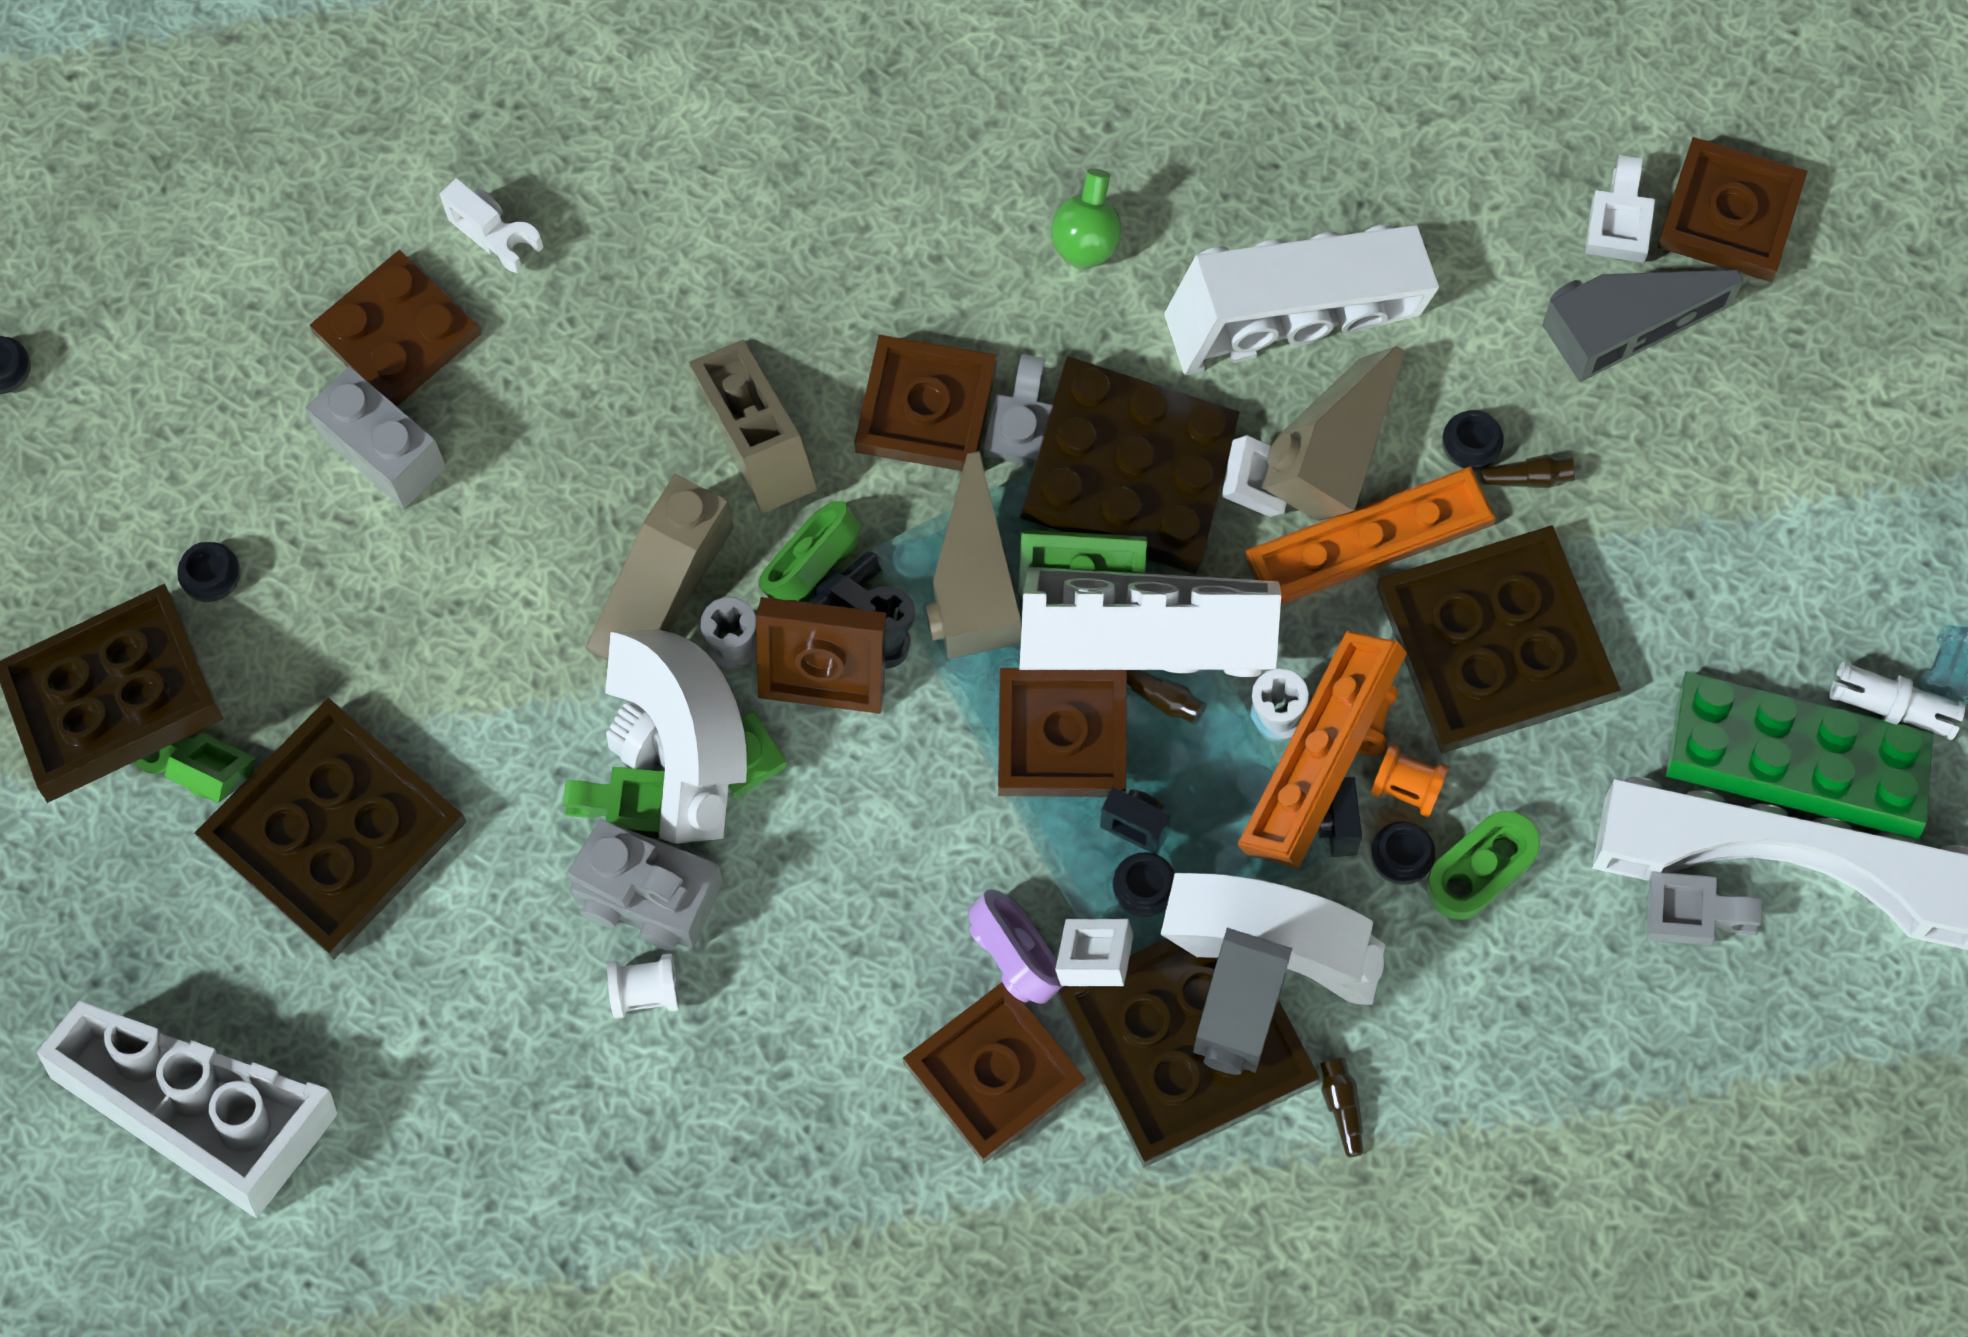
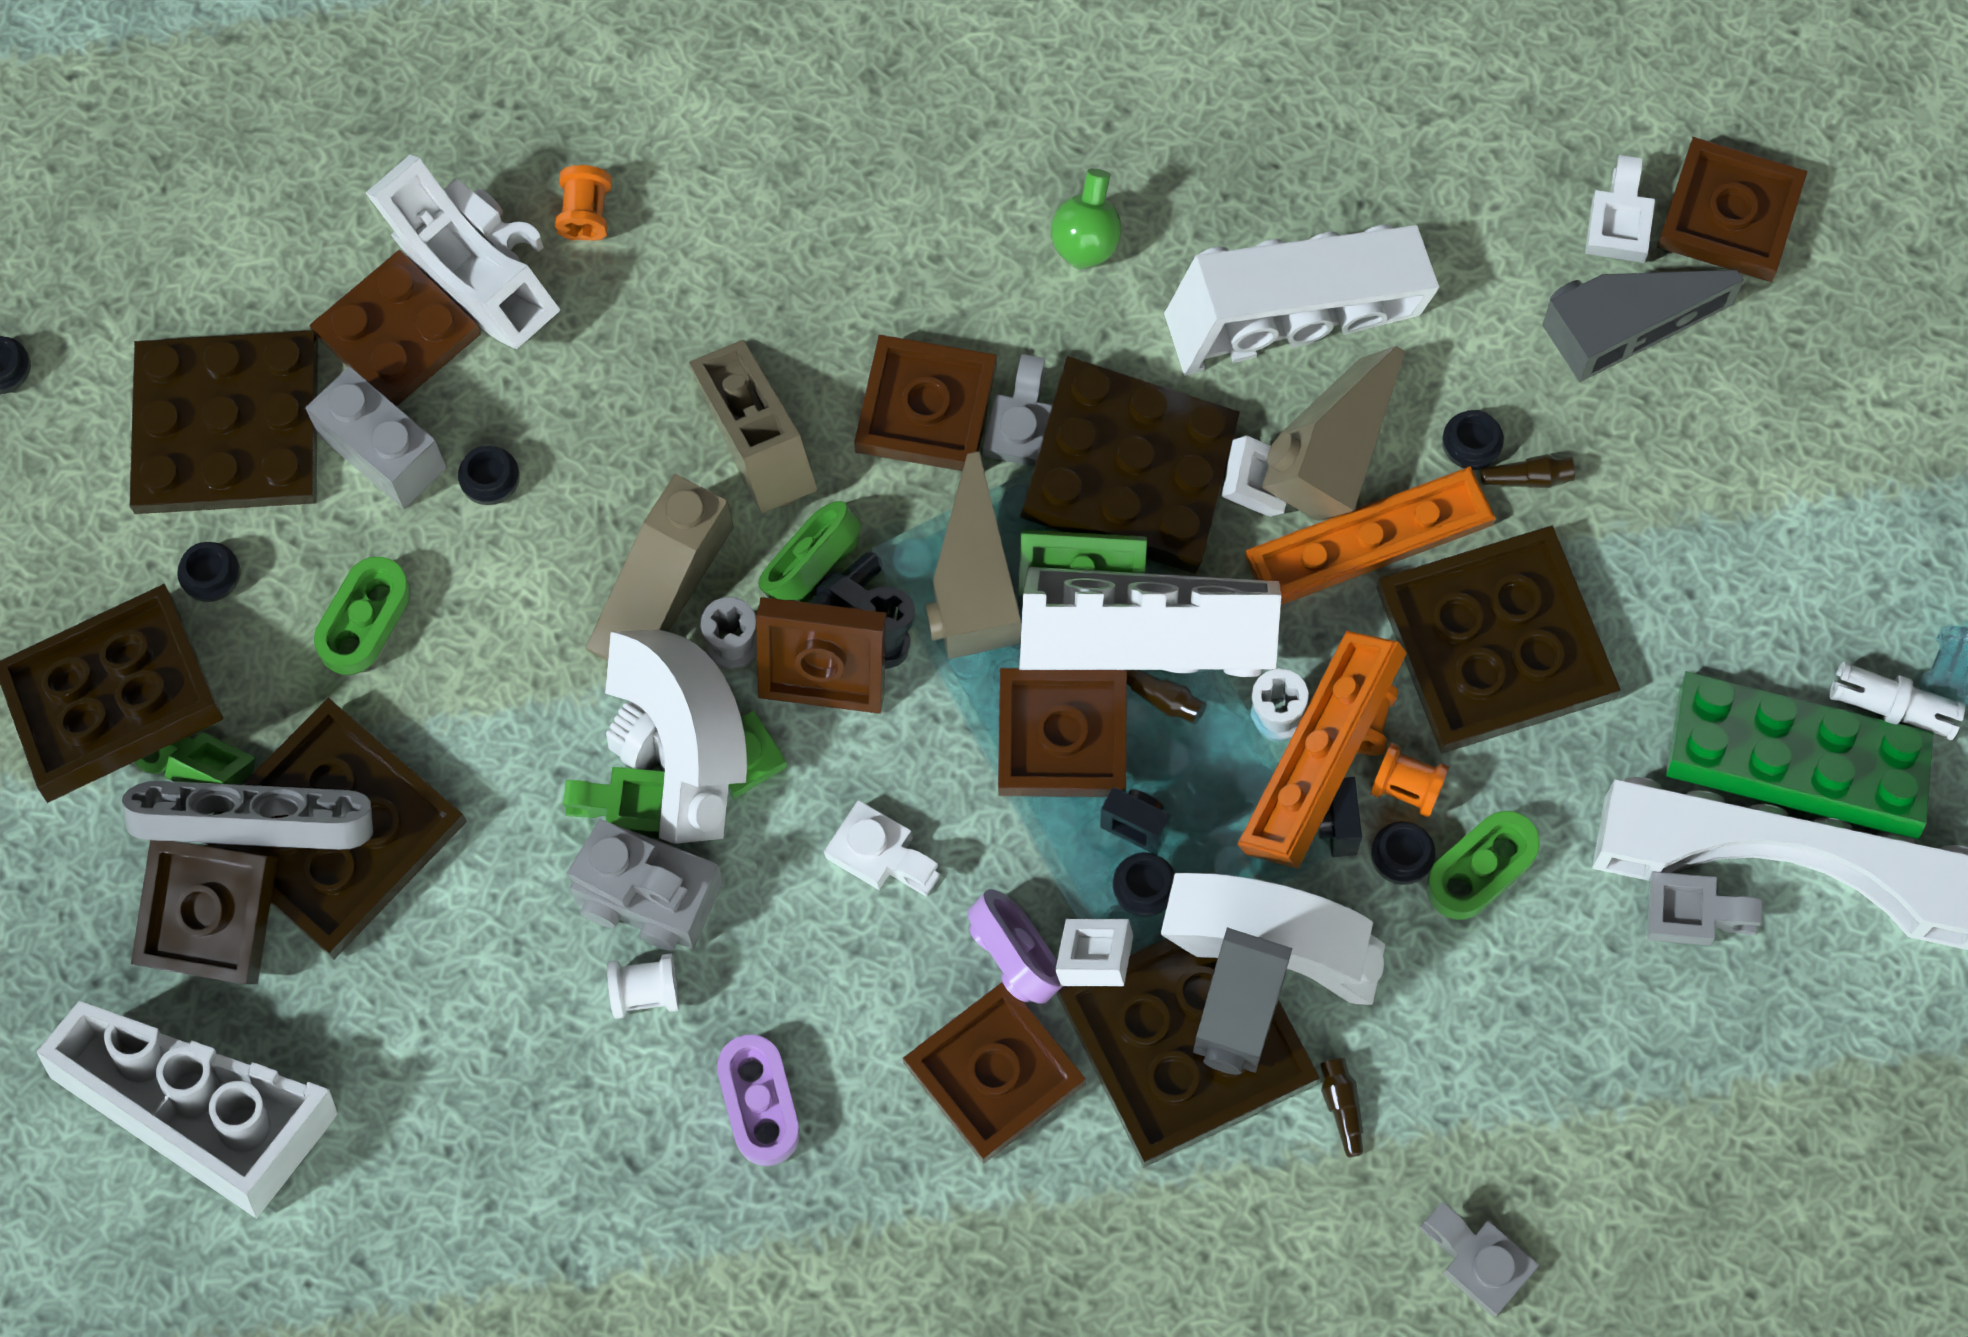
none -> light grey beam [122,781,373,850]
none -> dark brown plate [129,330,318,514]
none -> dark brown plate [131,840,278,985]
none -> bright green plate [314,557,410,675]
none -> white arch [366,154,560,349]
none -> black plate [458,445,520,505]
none -> orange bush [555,165,612,241]
none -> lavender plate [717,1034,800,1166]
none -> white plate [824,800,940,897]
none -> light grey plate [1419,1202,1539,1318]

